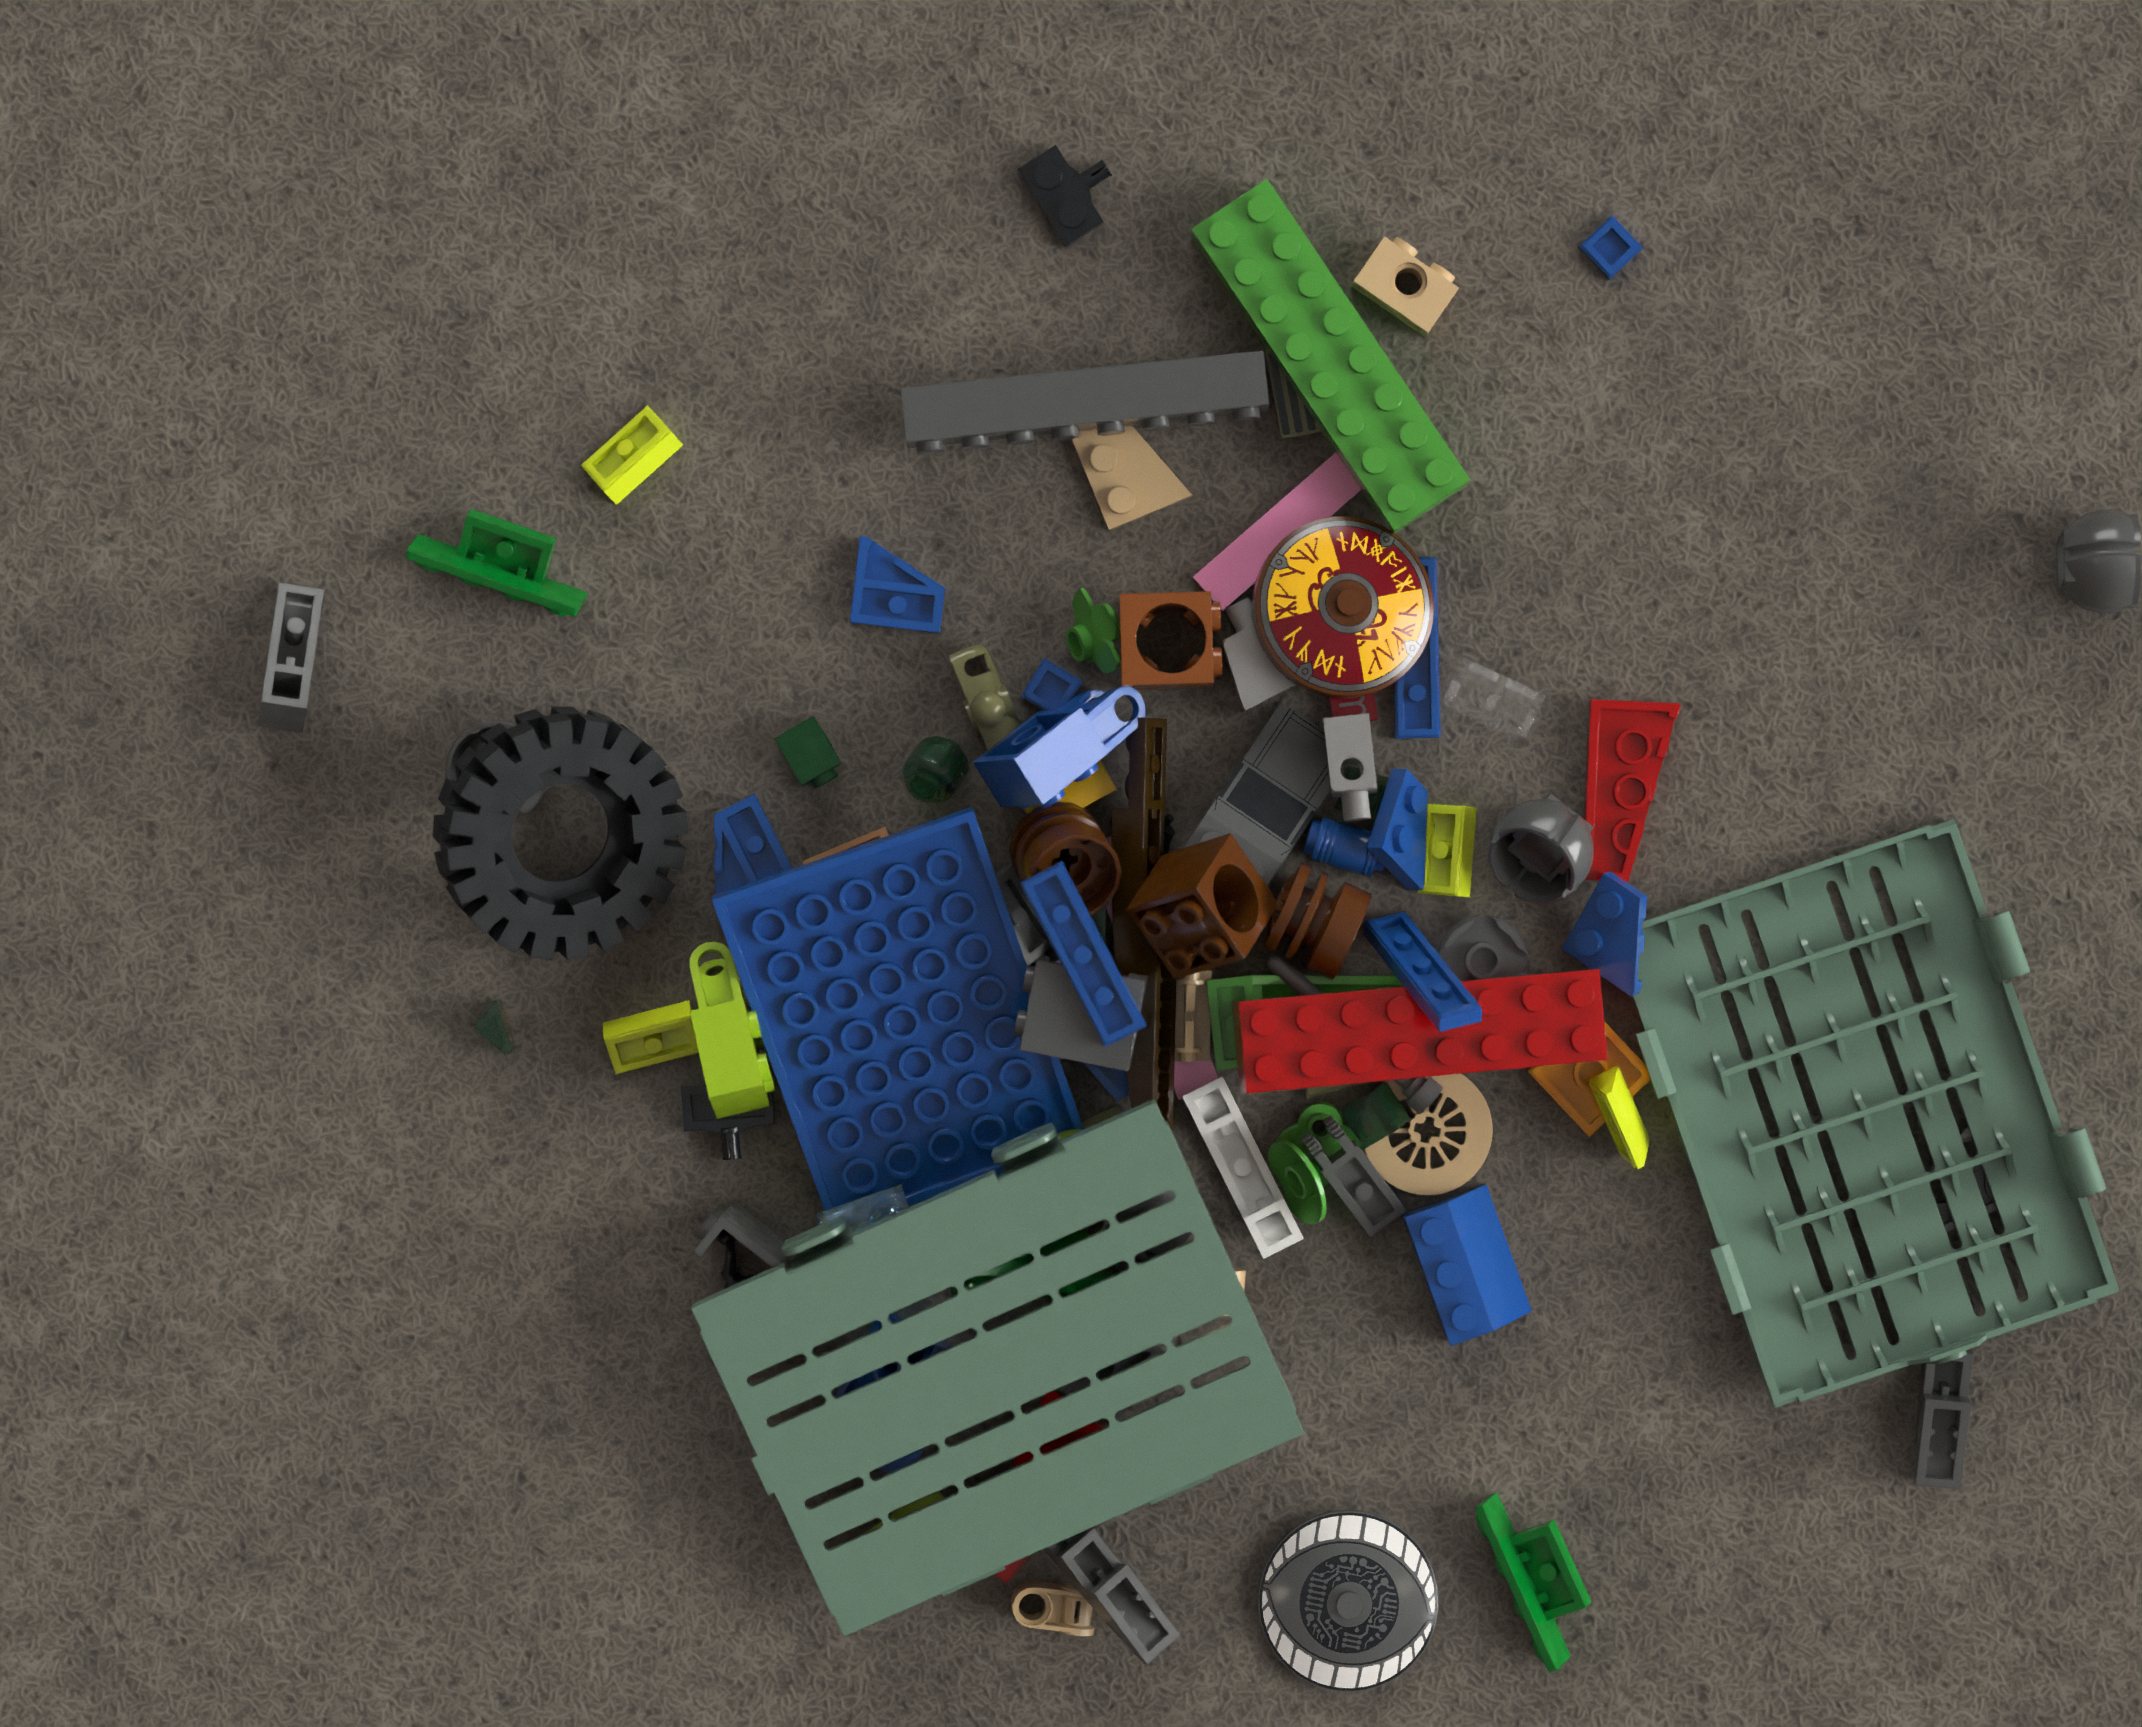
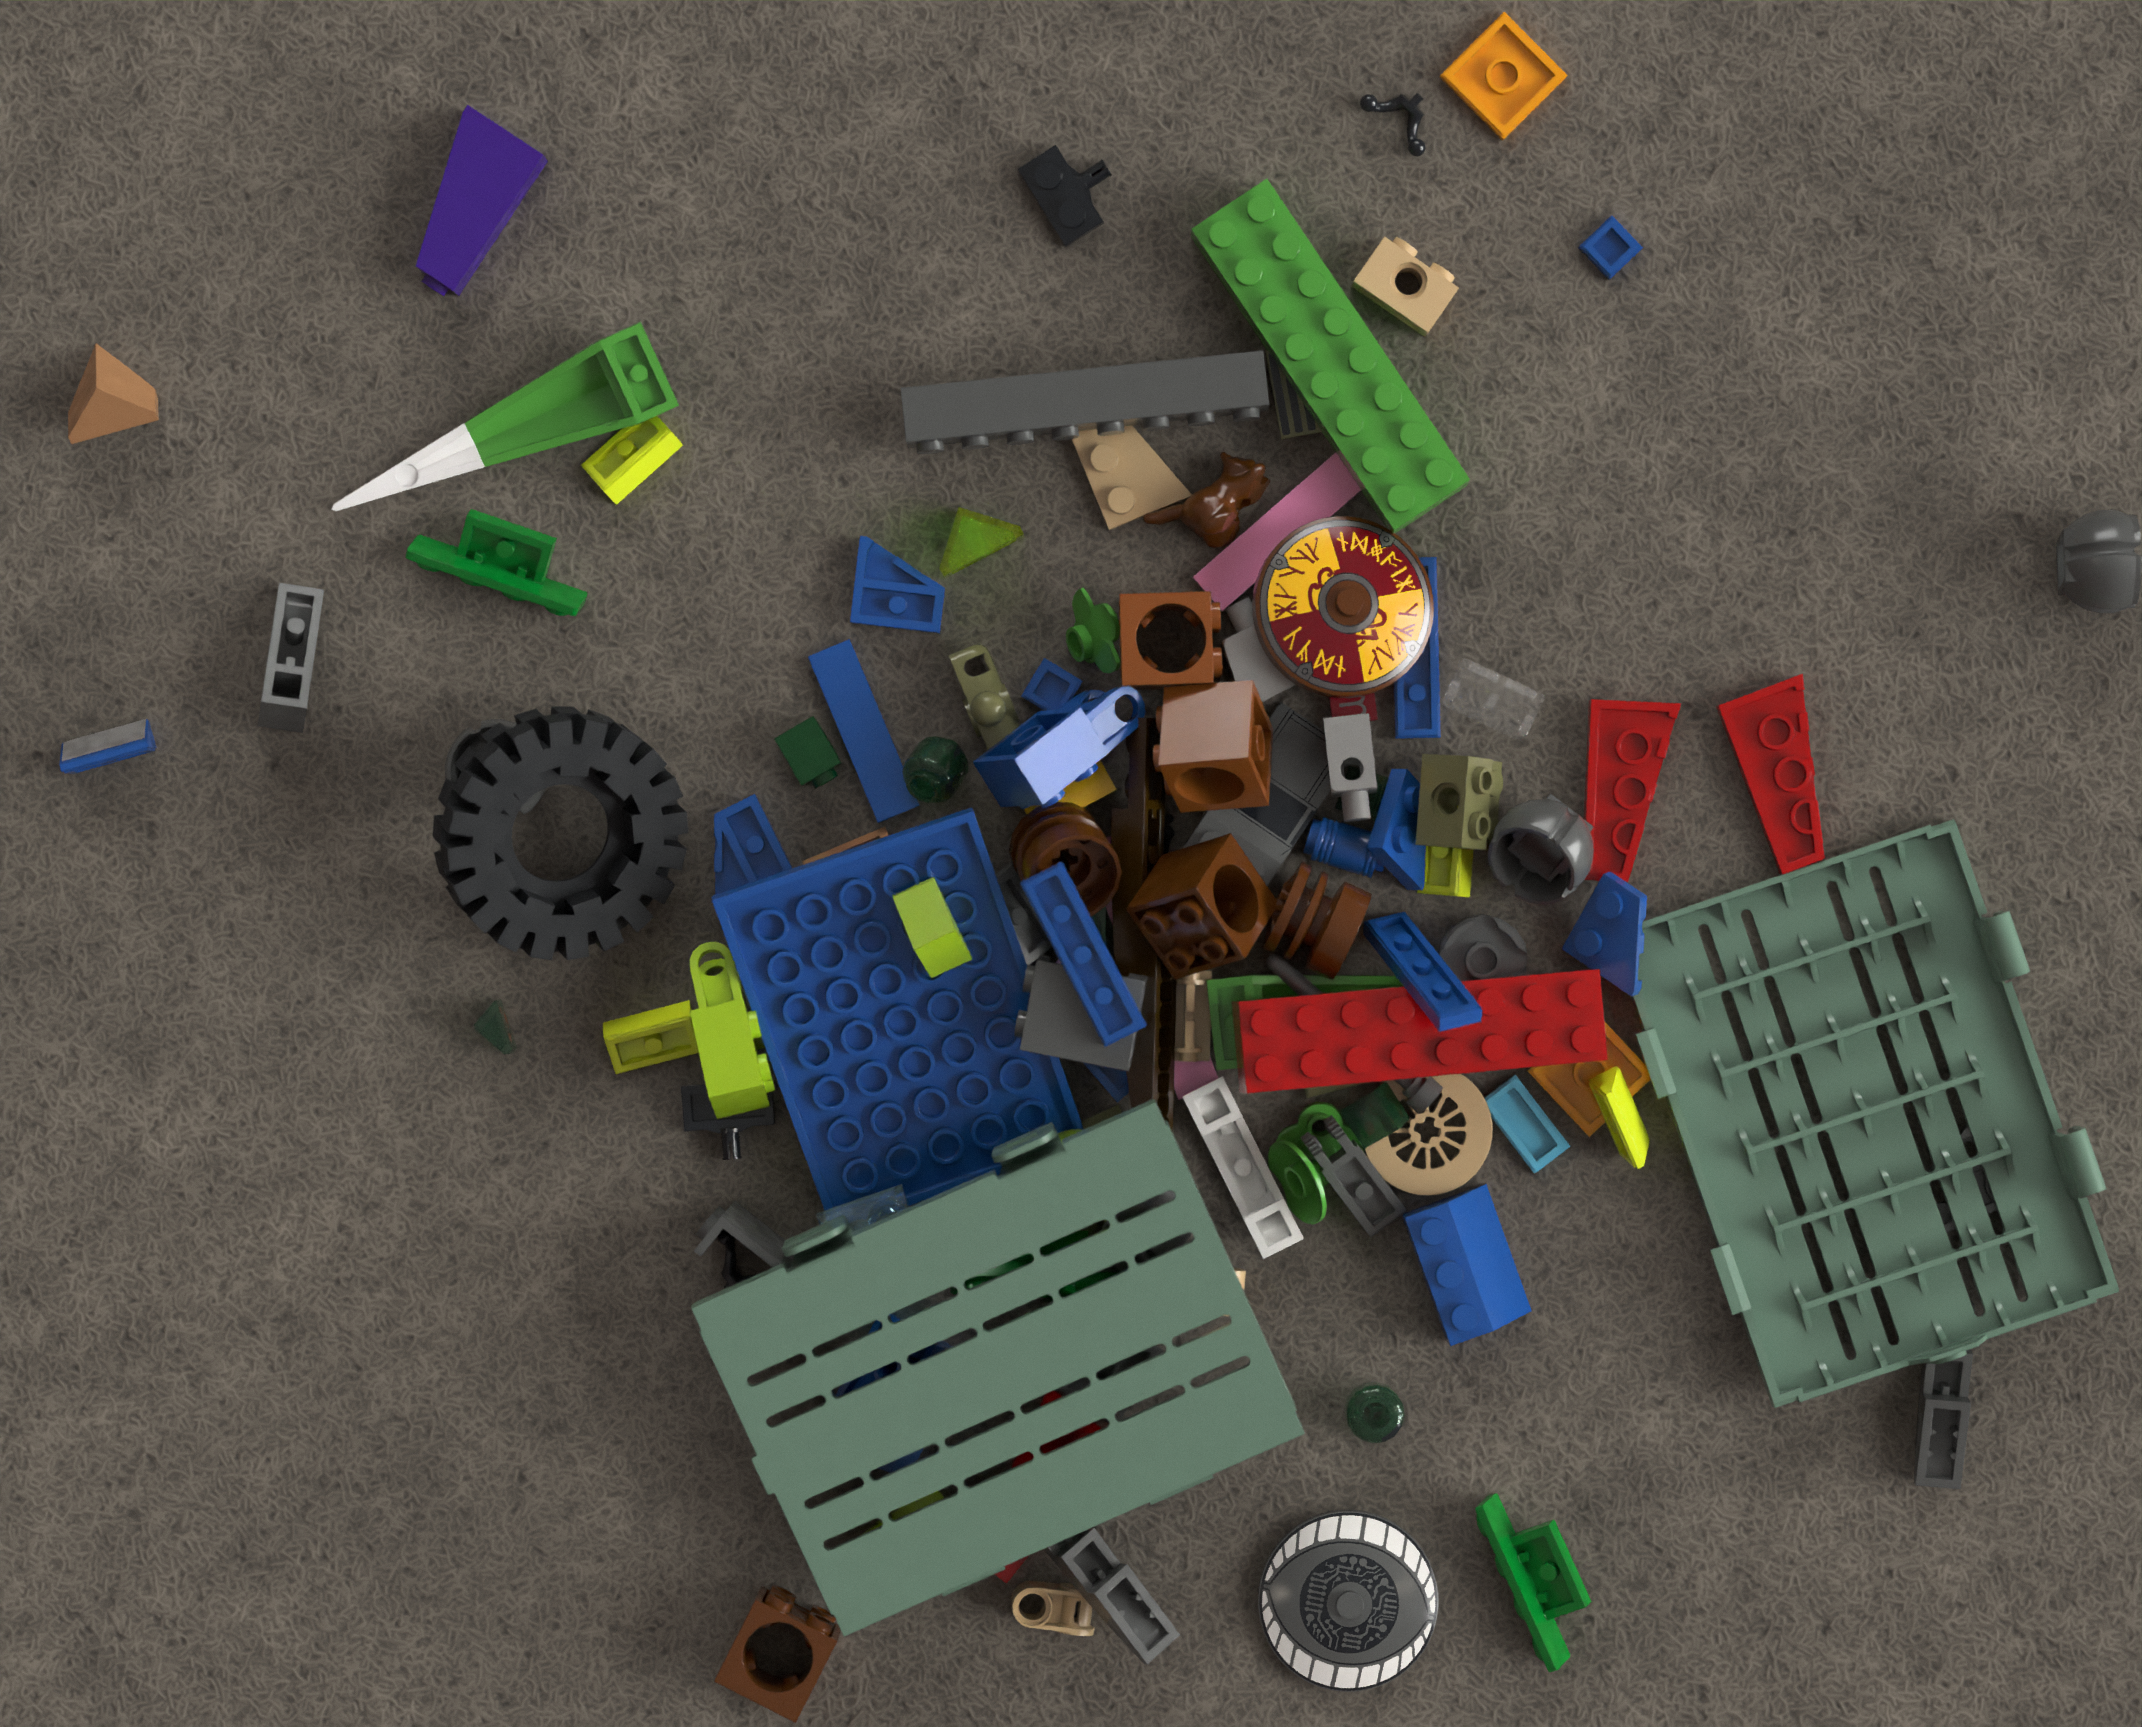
none -> slope [59,719,157,774]
none -> medium nougat slope [68,344,159,444]
none -> bright green plate [331,321,679,511]
none -> dark purple slope [416,105,548,297]
none -> reddish brown brick [714,1585,841,1723]
none -> blue tile [808,639,920,823]
none -> lime slope [892,877,972,978]
none -> clear neon green slope [939,507,1024,579]
none -> reddish brown animal [1143,452,1270,548]
none -> dark orange brick [1153,680,1273,813]
none -> clear green head [1344,1381,1405,1444]
none -> black piece [1360,93,1426,157]
none -> olive brick [1416,754,1503,852]
none -> light orange tile [1440,12,1568,141]
none -> medium azure tile [1484,1074,1570,1174]
none -> red wing [1716,674,1825,875]

